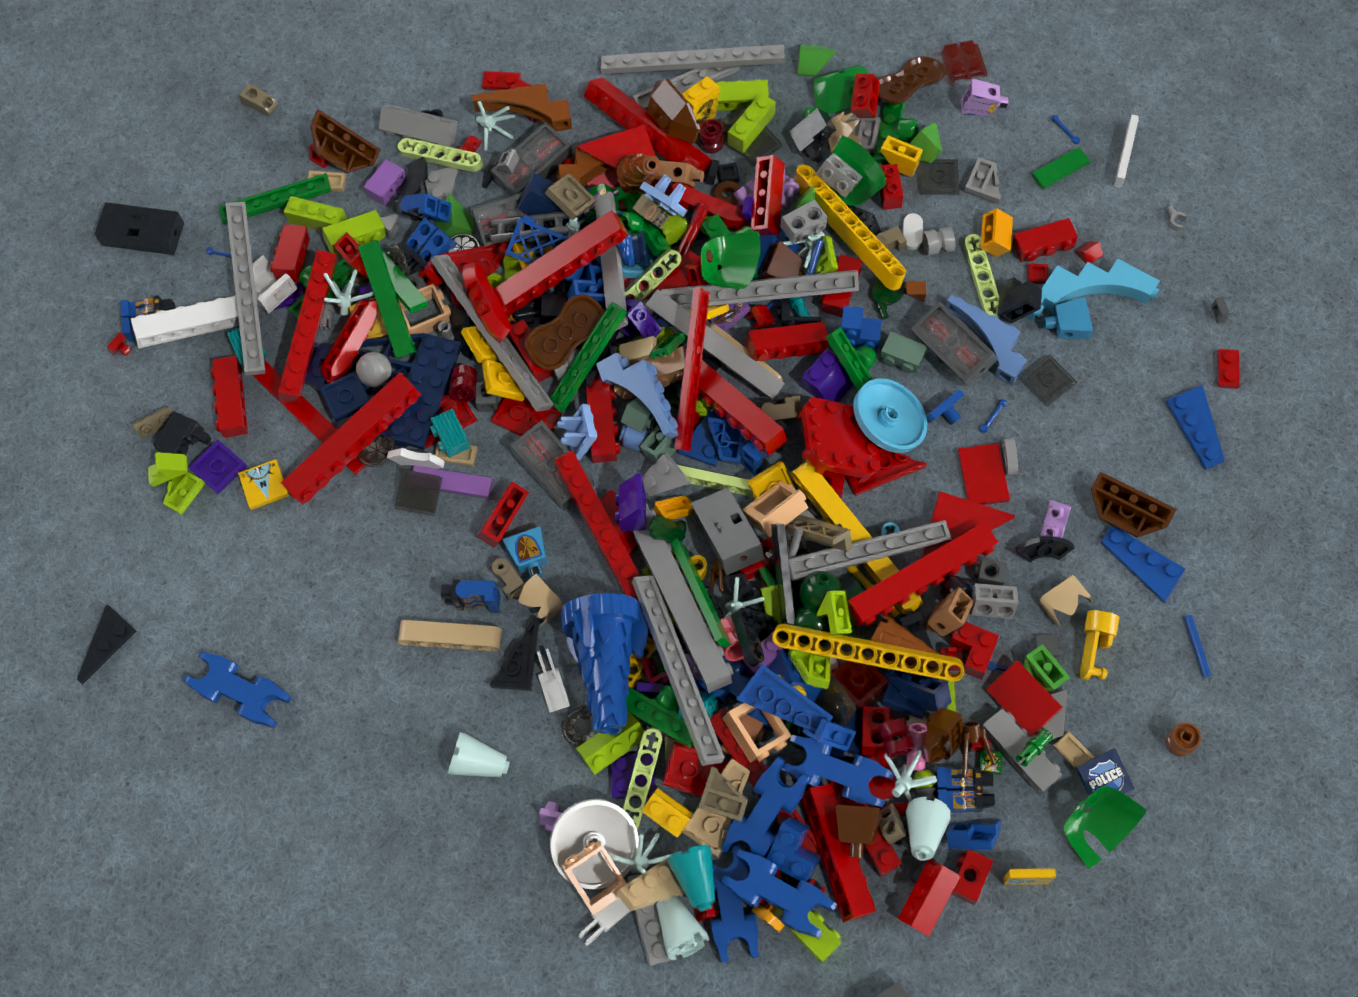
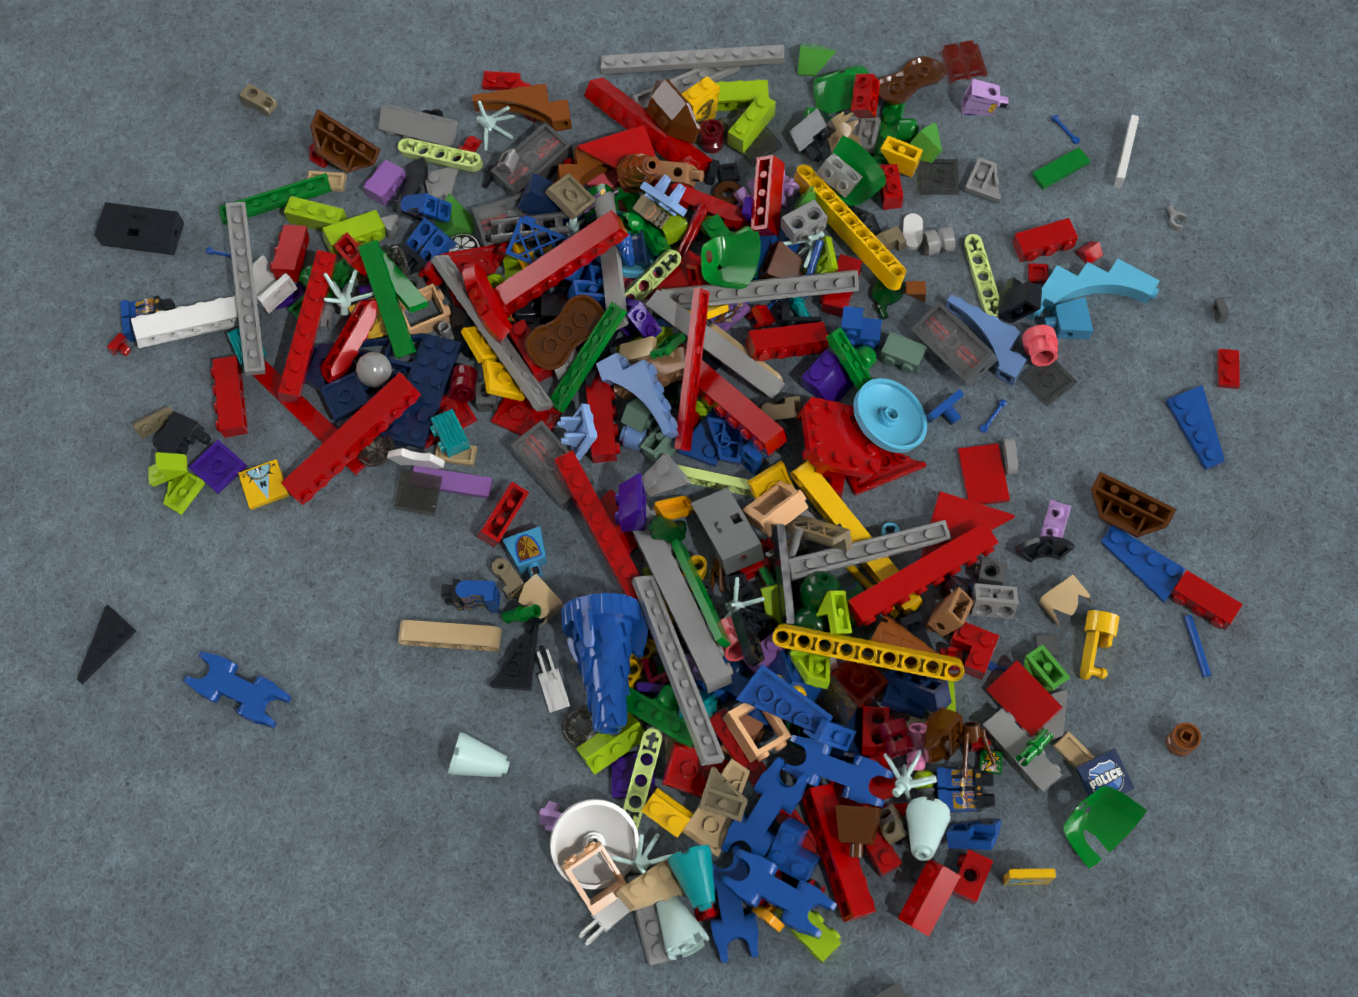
light orange brick [980,208,1013,257] -> none
none -> green pin [502,604,541,624]
none -> coral piece [1022,325,1058,367]
none -> red brick [1169,570,1243,630]

